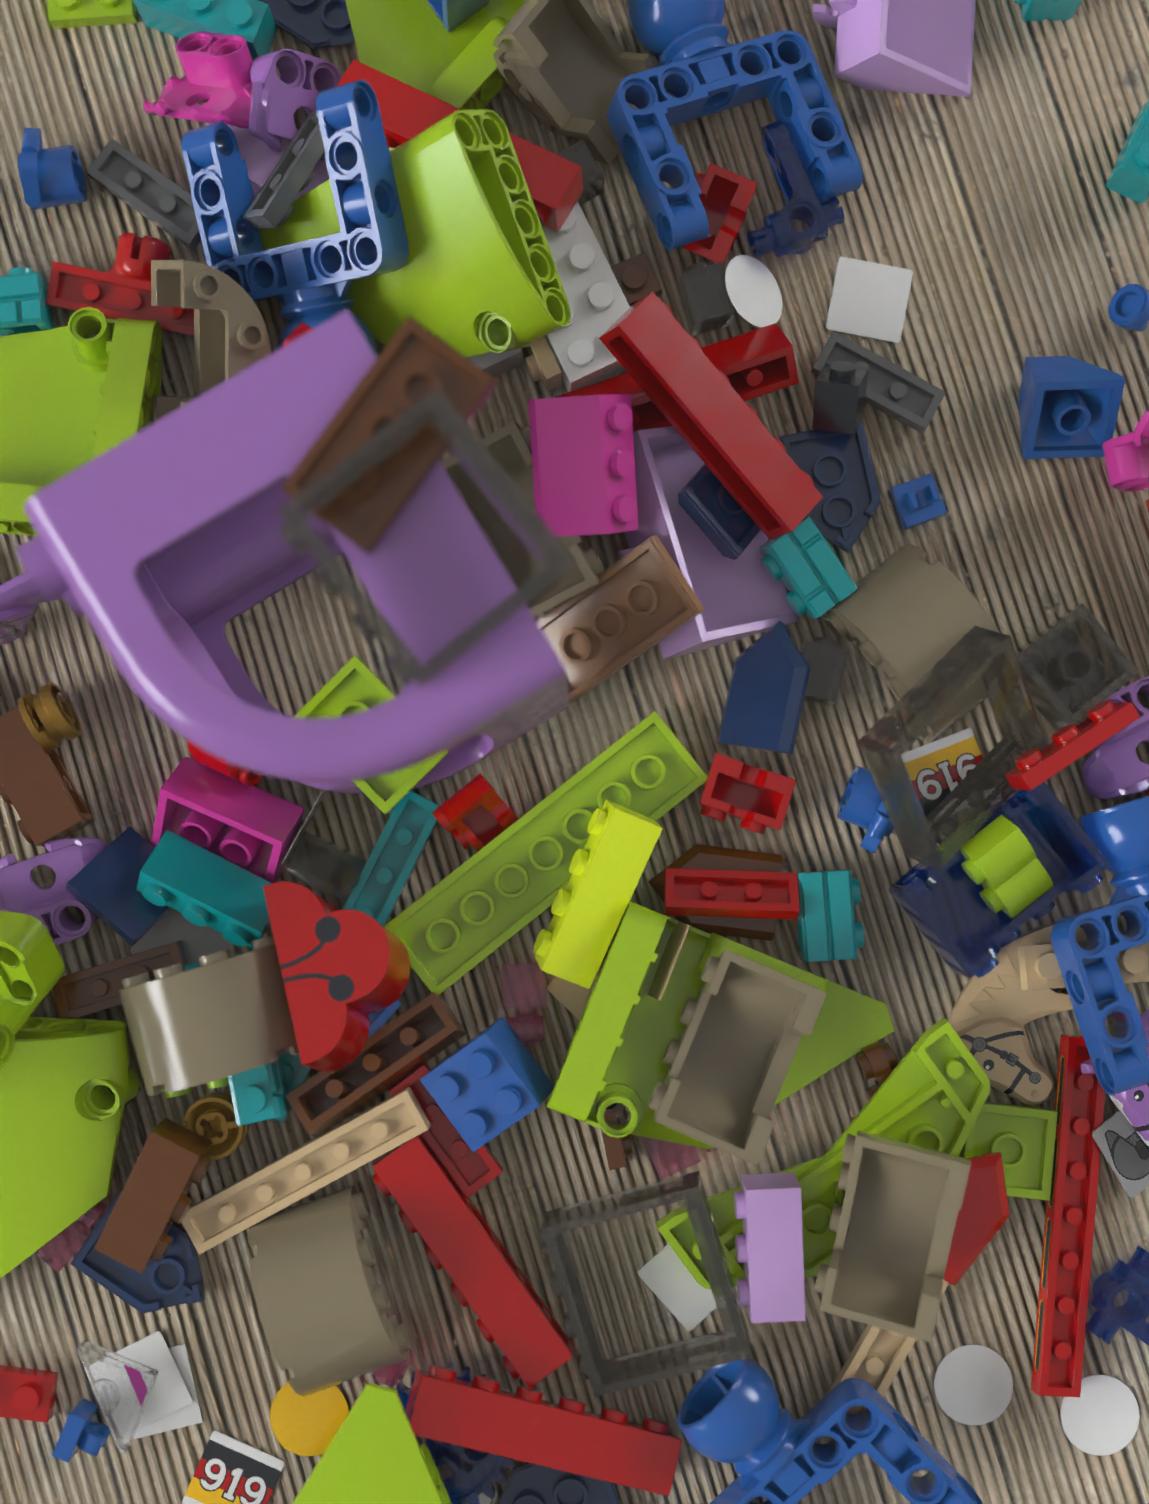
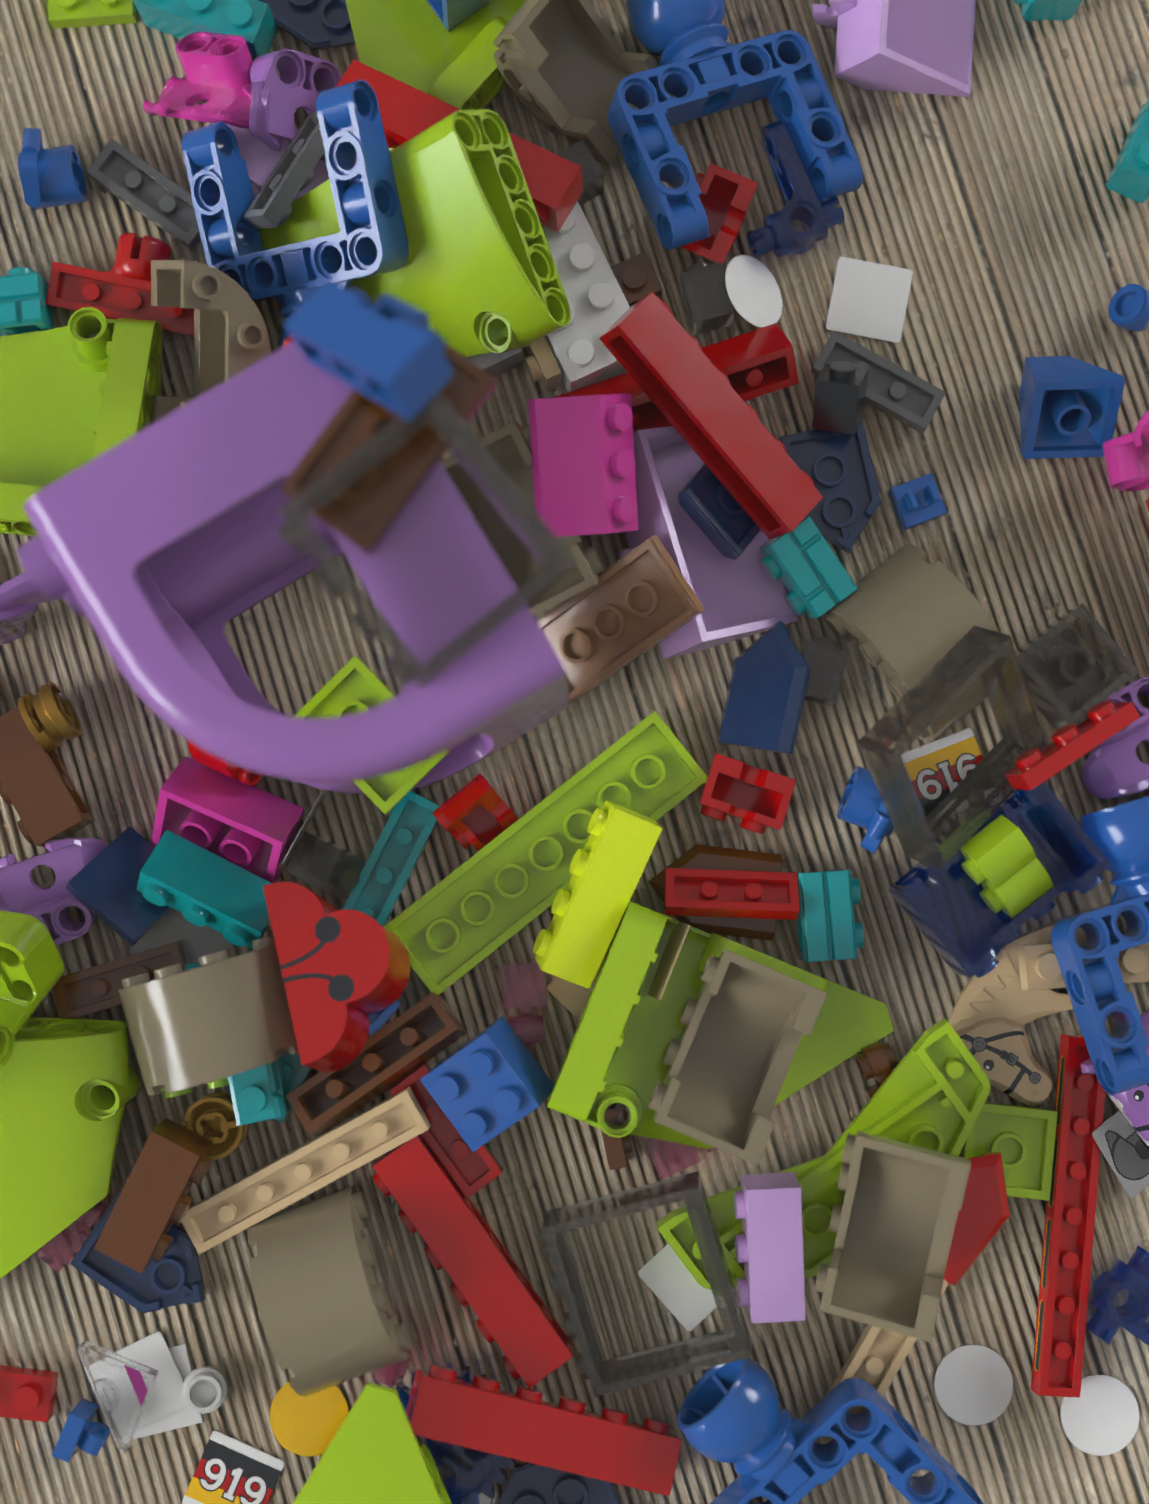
none -> white plate [182,1366,227,1414]
none -> blue piece [283,279,453,421]

